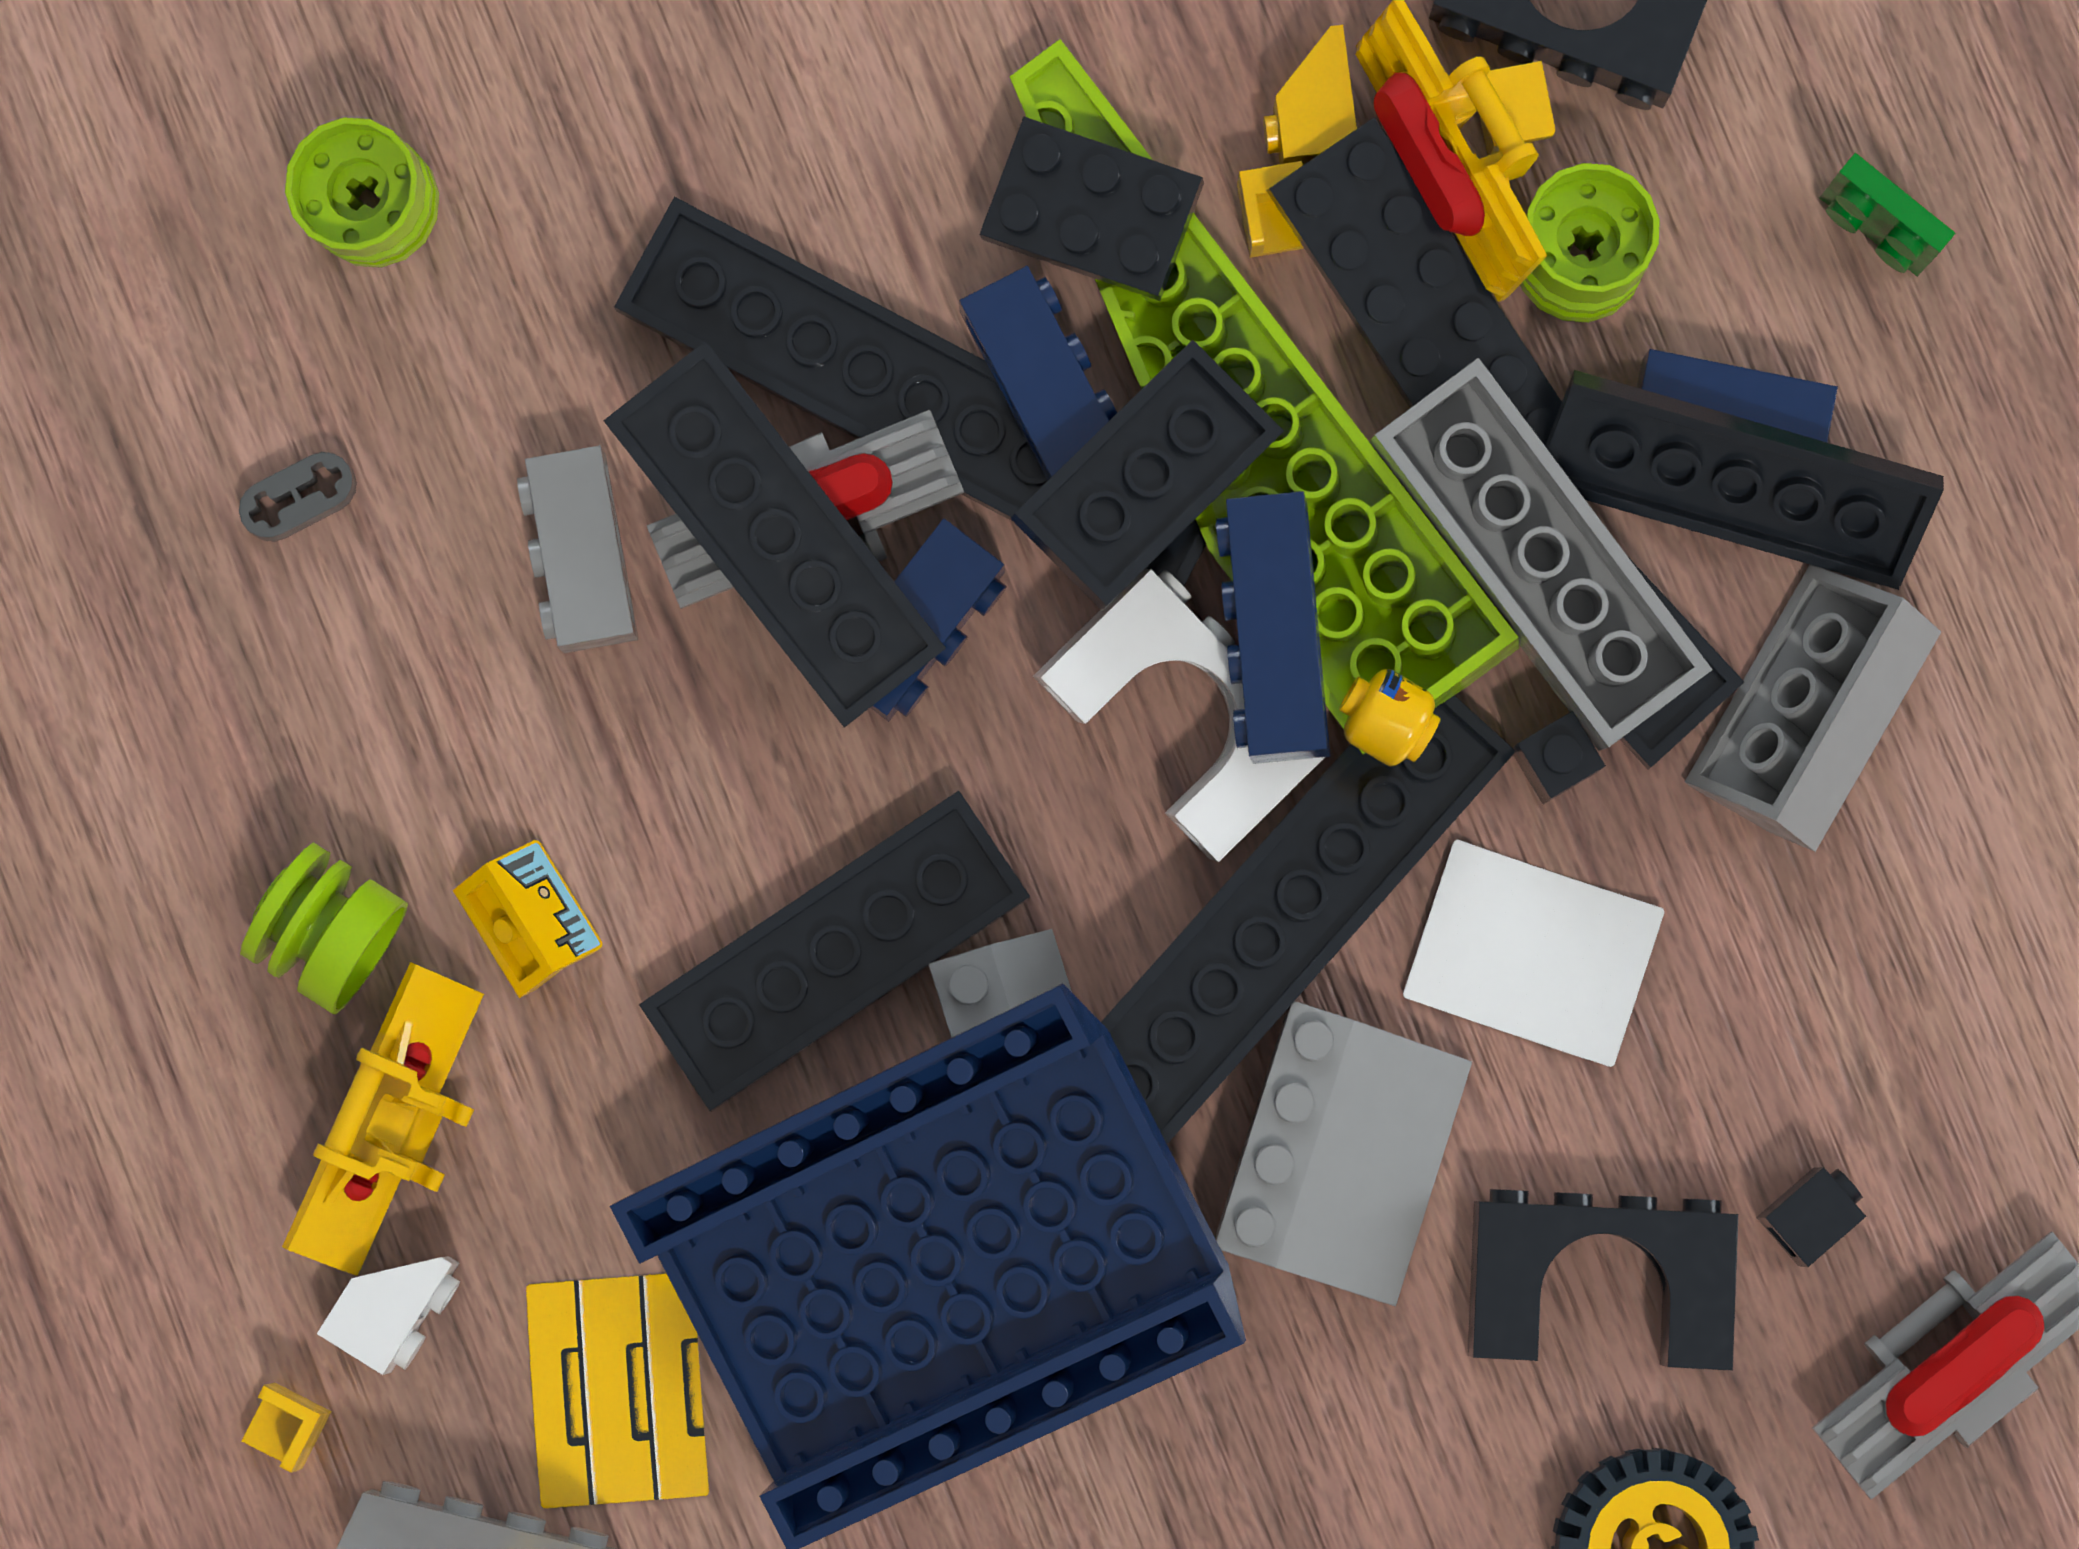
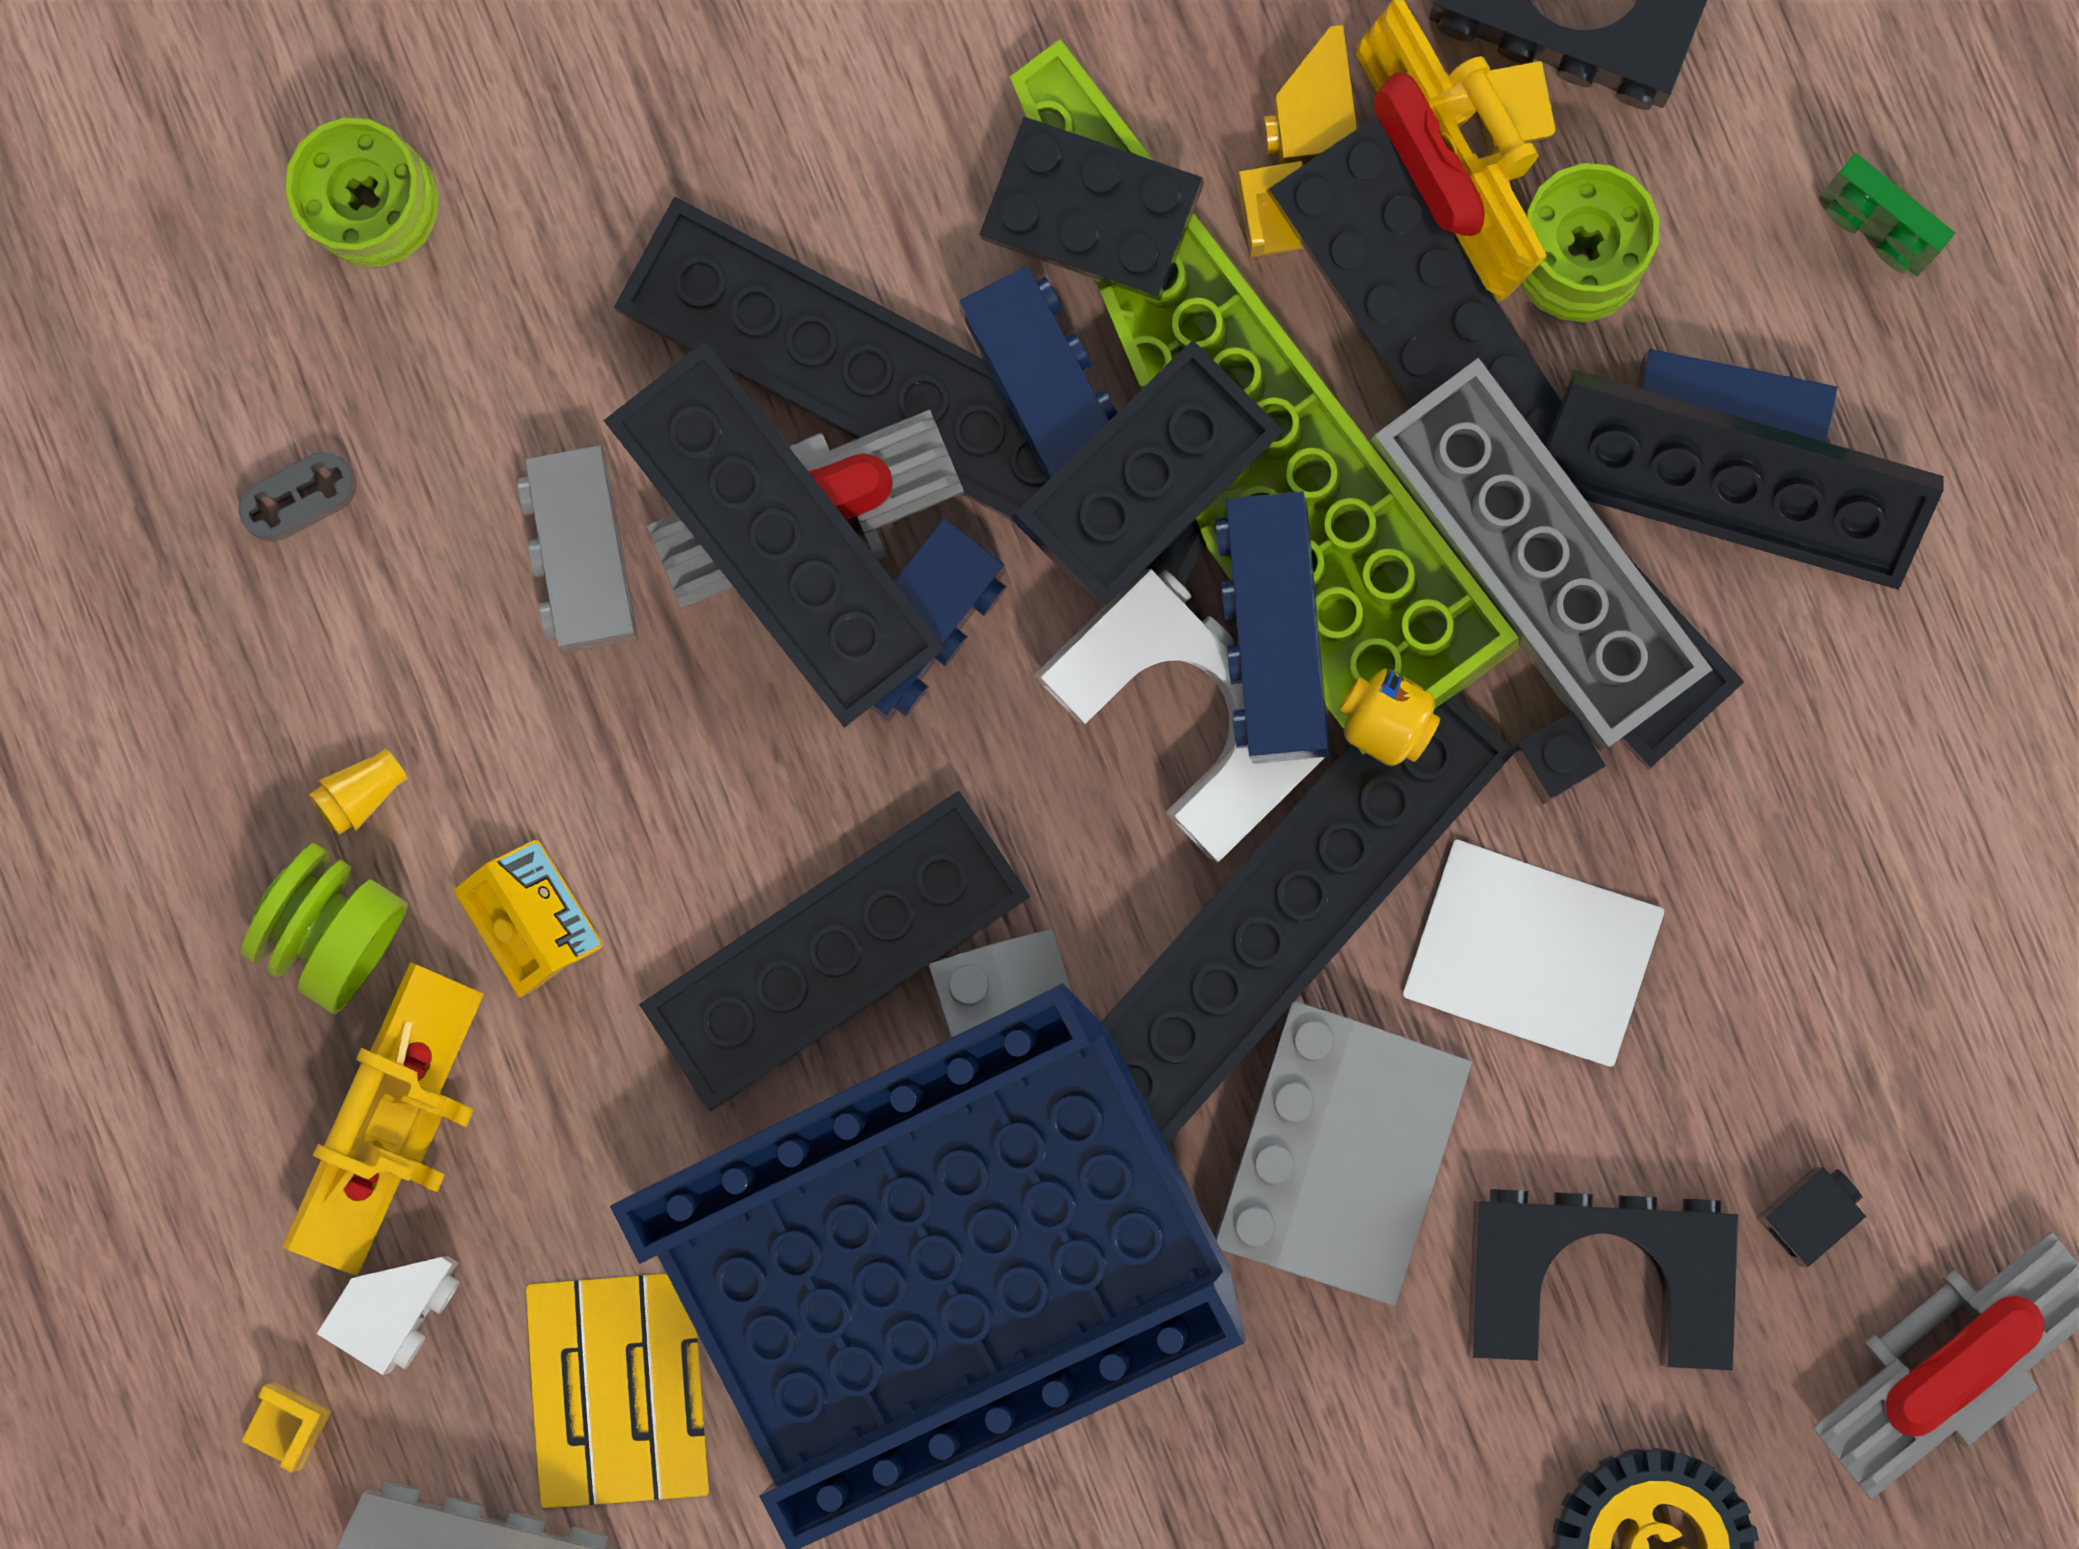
light grey slope [1685,565,1941,852] -> none
none -> yellow cone [308,748,408,836]

